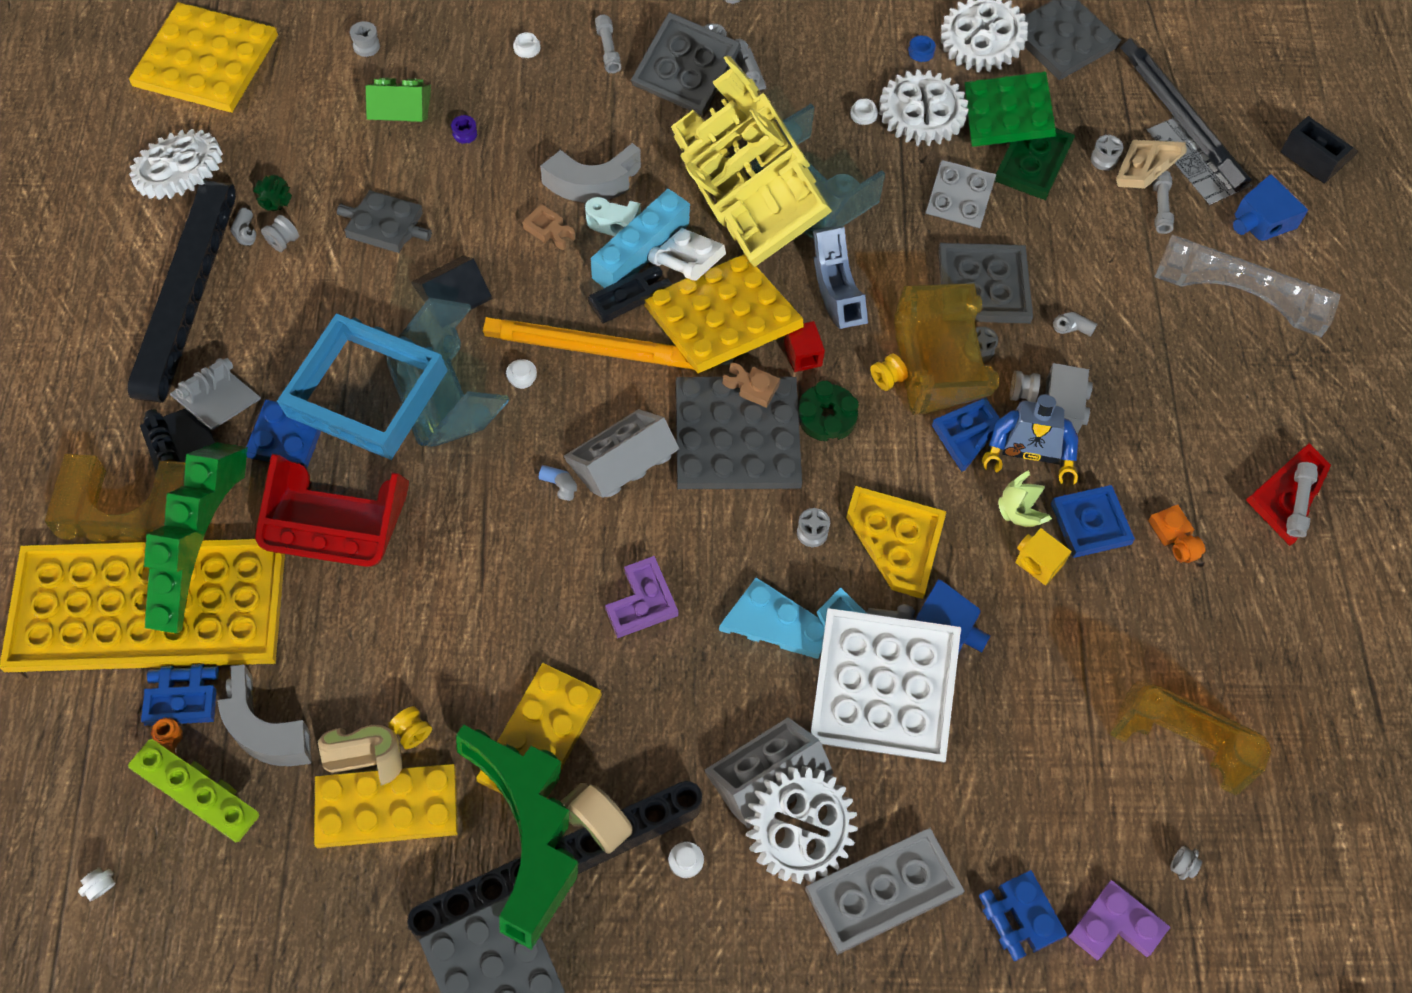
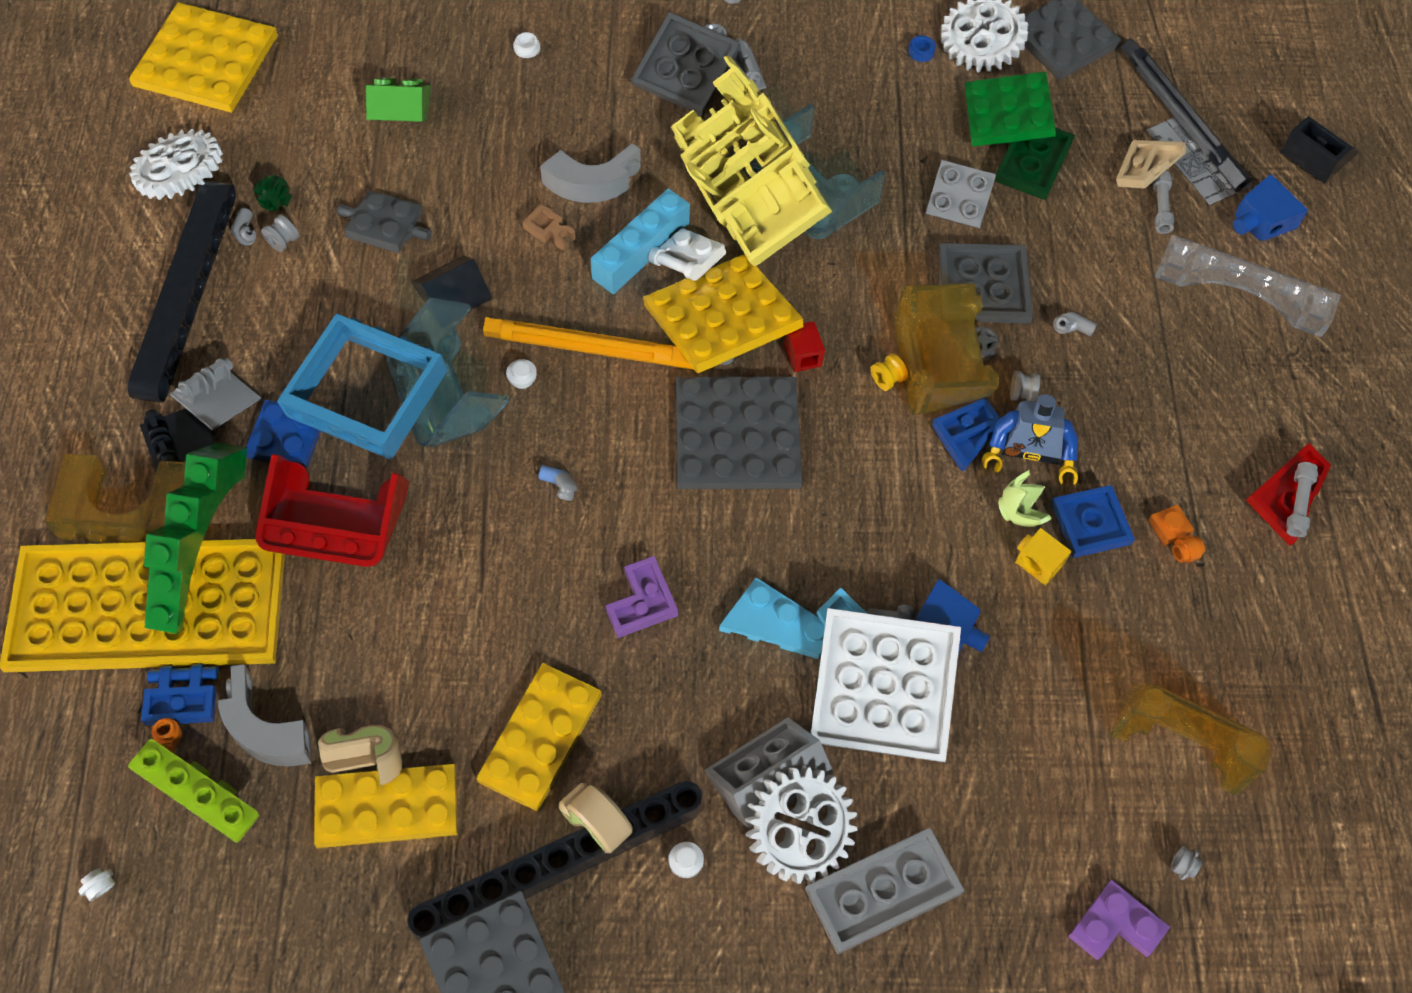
light grey wheel [350,21,380,57] -> none
yellow wheel [388,706,432,750] -> none
dark purple bush [451,115,477,144] -> none
green arch [456,725,578,950] -> none
light grey slope [564,409,679,498] -> none
light aqua leg [585,197,641,236] -> none
black hinge [588,266,672,324] -> none
light grey bar [595,15,621,74] -> none
medium nougat plate [722,363,780,408] -> none
light grey wheel [797,508,830,547] -> none
dark green plate [798,381,859,441] -> none
sand blue arch [813,225,868,329] -> none
yellow plate [846,486,947,599] -> none
white plate [850,99,878,125] -> none
white gear [879,69,968,146] -> none
blue plate [979,870,1067,962] -> none
light grey brick [1045,363,1093,435] -> none
light grey wheel [1090,135,1123,171] -> none

